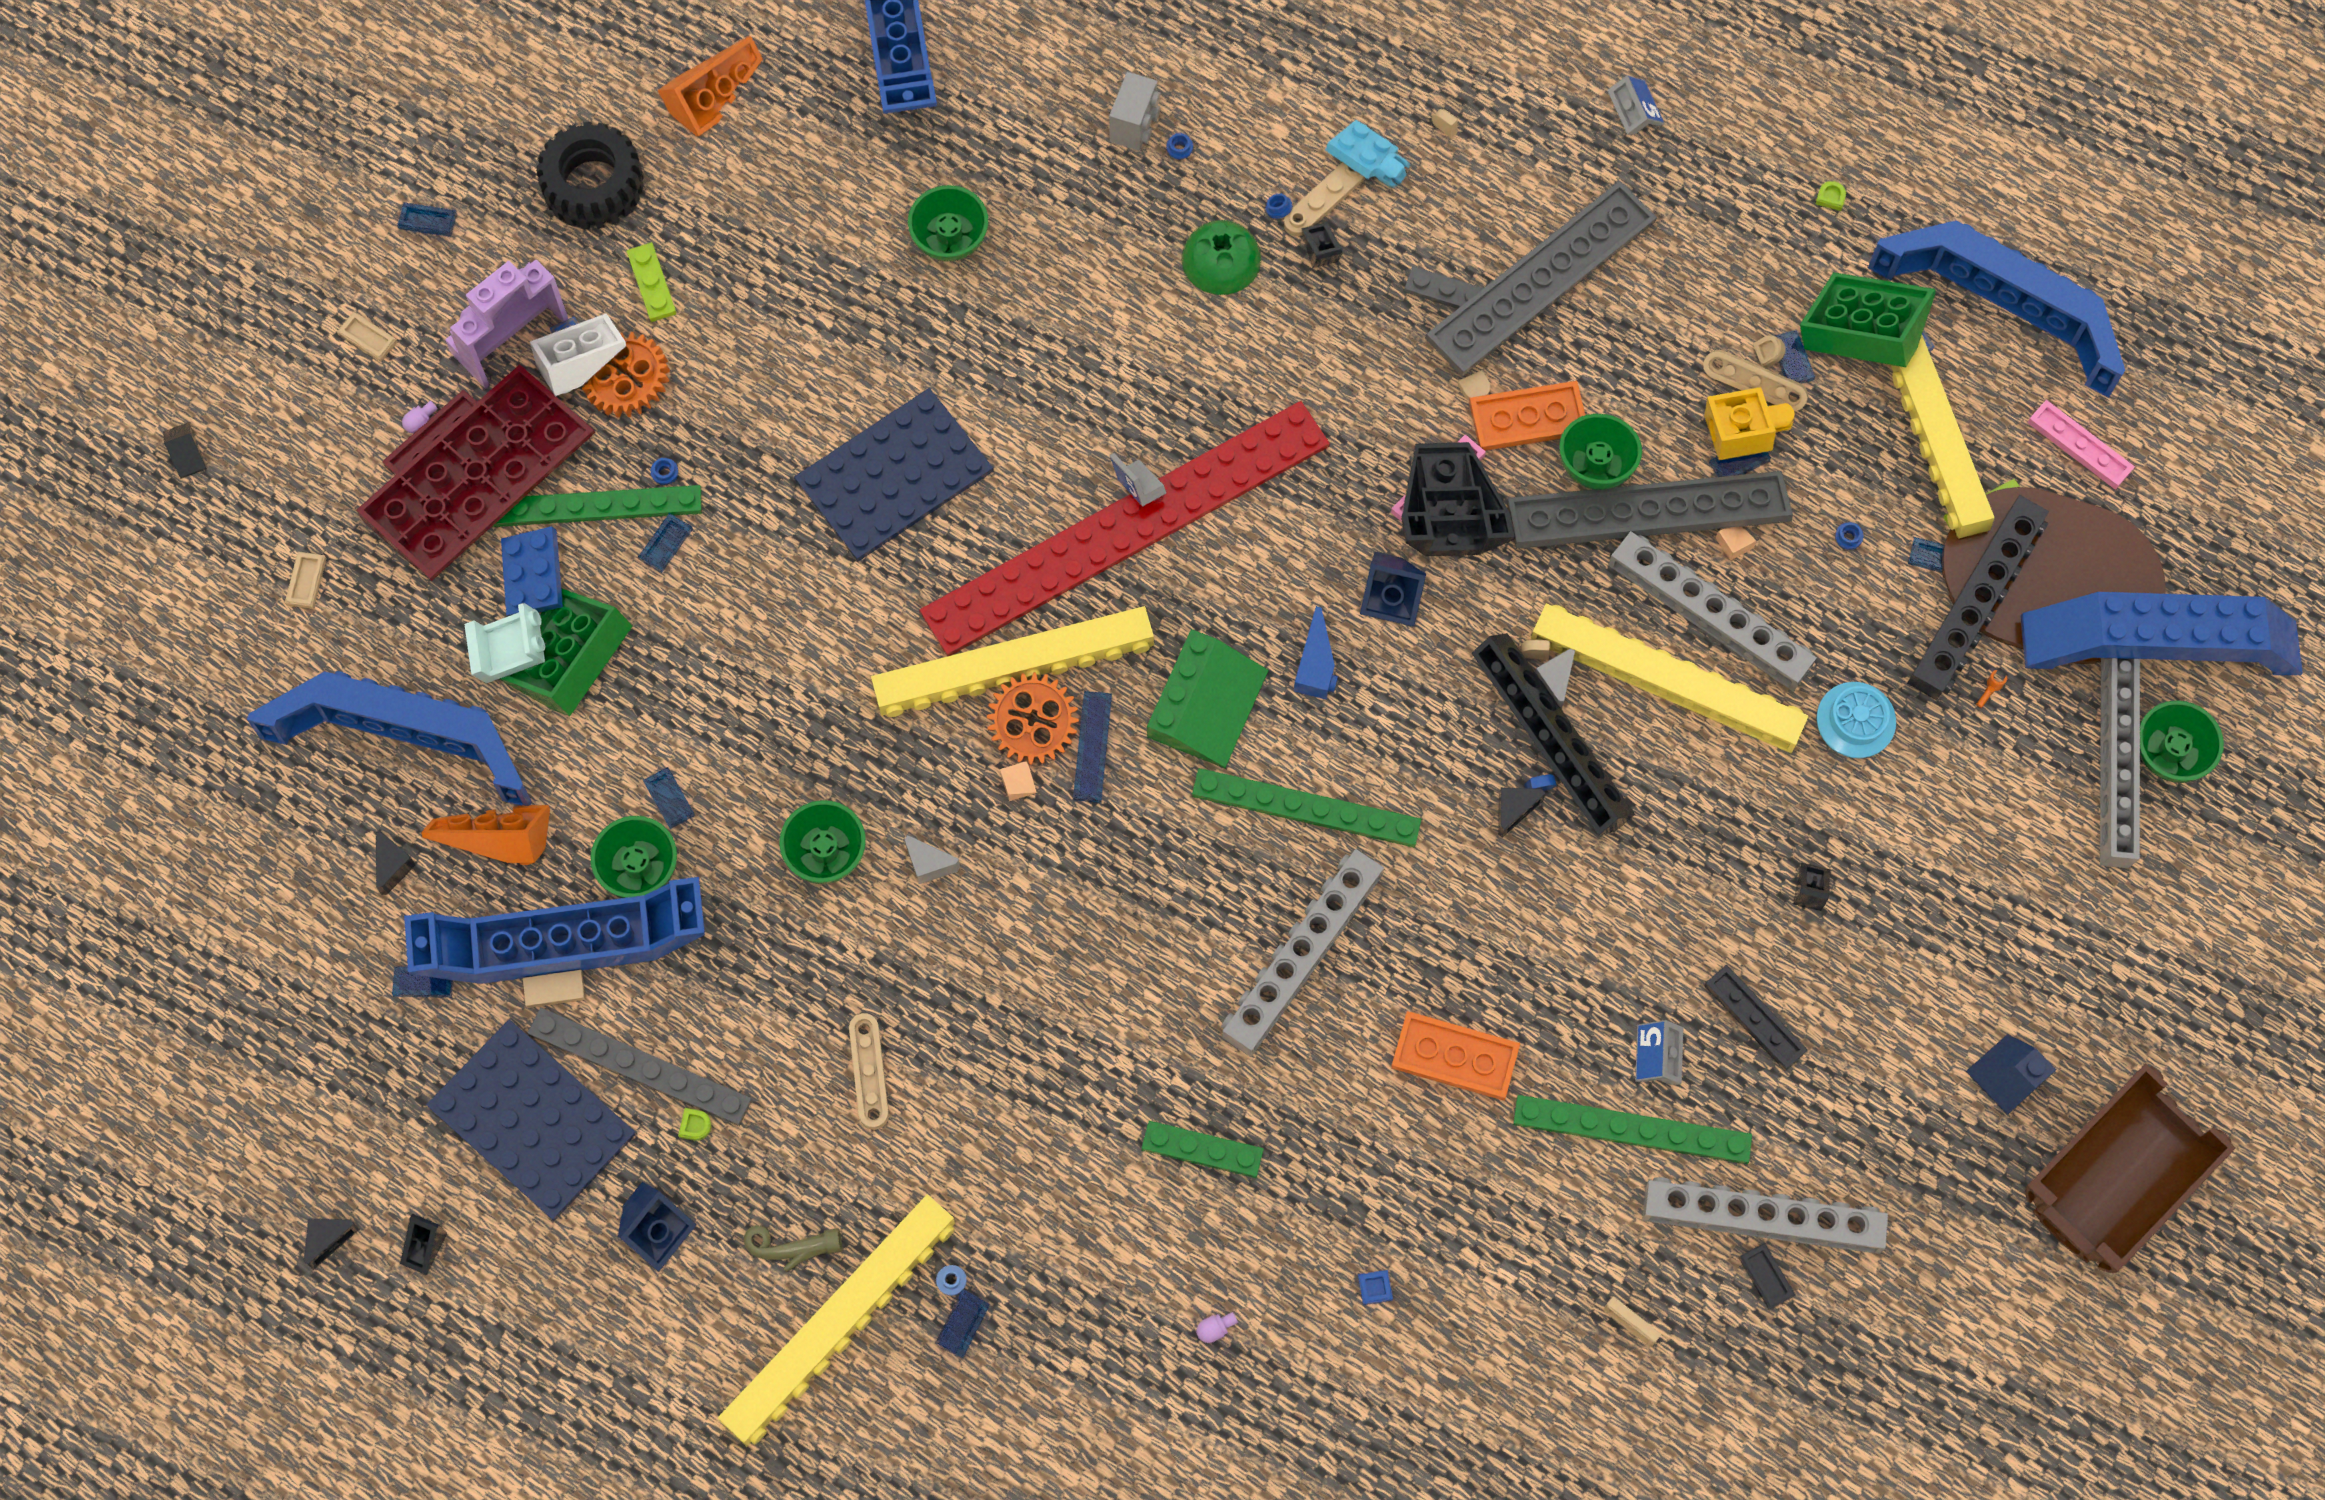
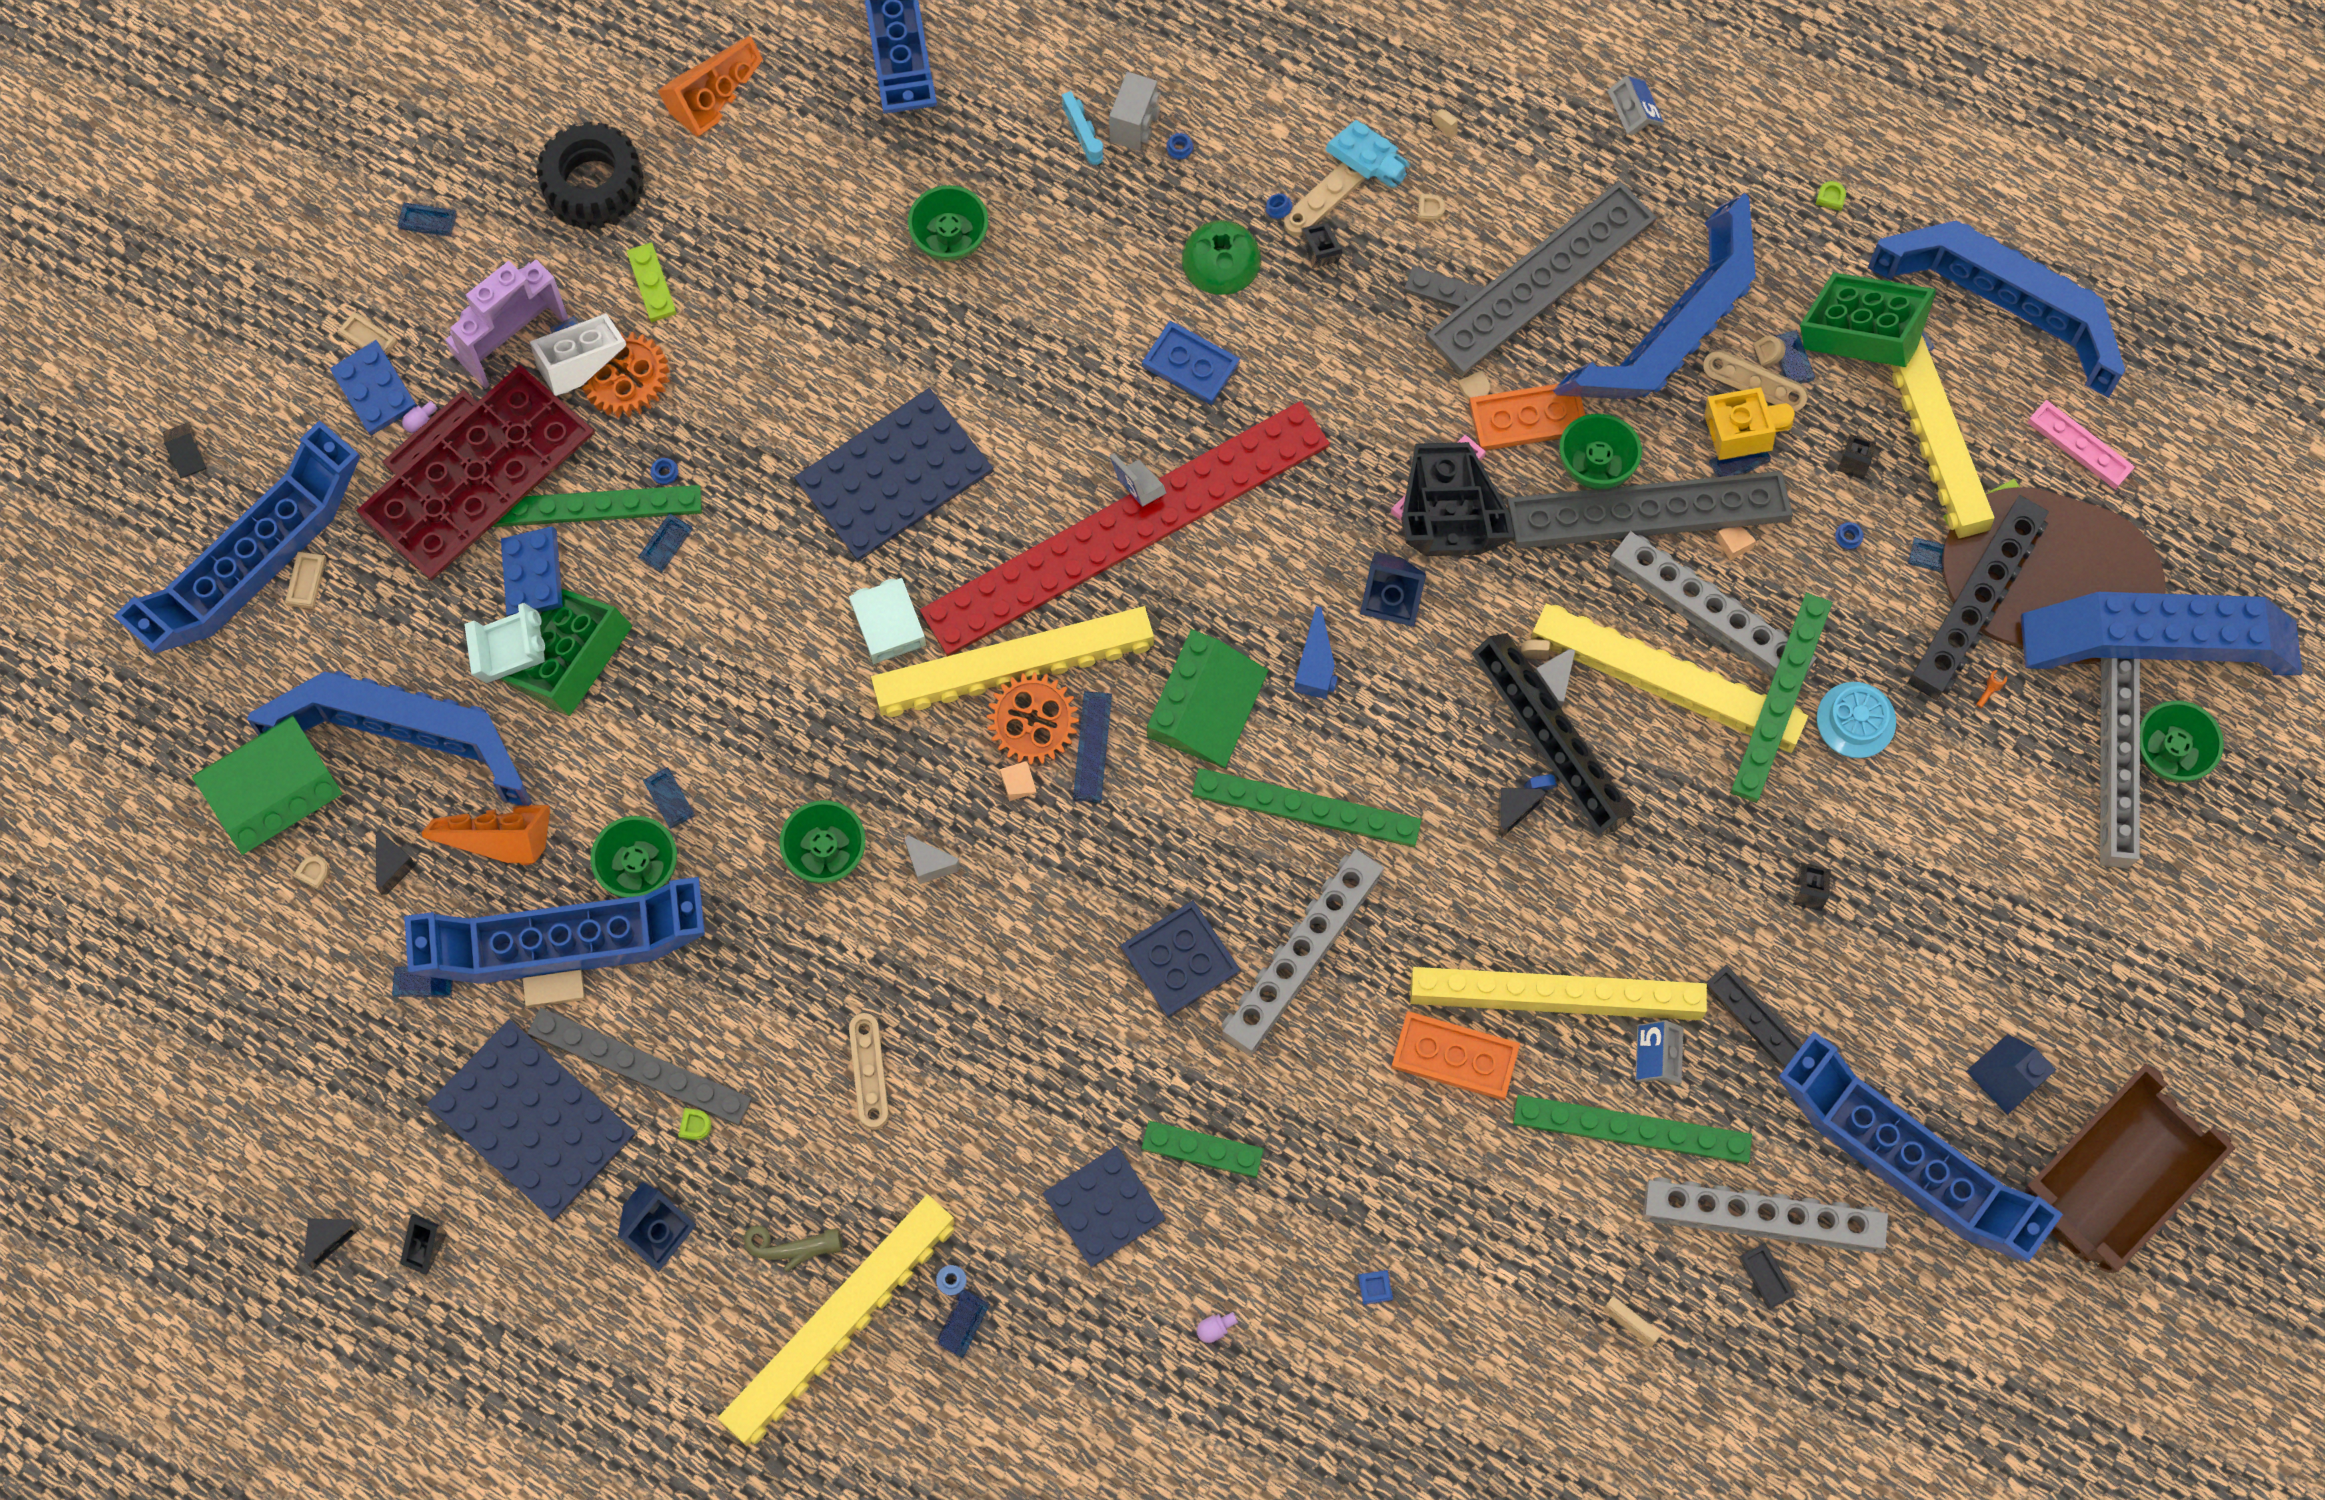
none -> blue slope [114,420,360,653]
none -> green slope [191,715,343,855]
none -> tan tile [293,856,329,890]
none -> blue plate [329,340,417,435]
none -> light aqua panel [849,578,926,664]
none -> dark blue plate [1042,1145,1166,1268]
none -> medium azure plate [1062,91,1103,165]
none -> dark blue plate [1120,900,1241,1019]
none -> blue plate [1142,320,1240,405]
none -> light yellow brick [1410,967,1707,1021]
none -> tan tile [1418,194,1445,222]
none -> blue slope [1553,193,1756,399]
none -> green plate [1730,592,1833,803]
none -> blue slope [1778,1031,2063,1263]
none -> black slope [1837,434,1876,479]

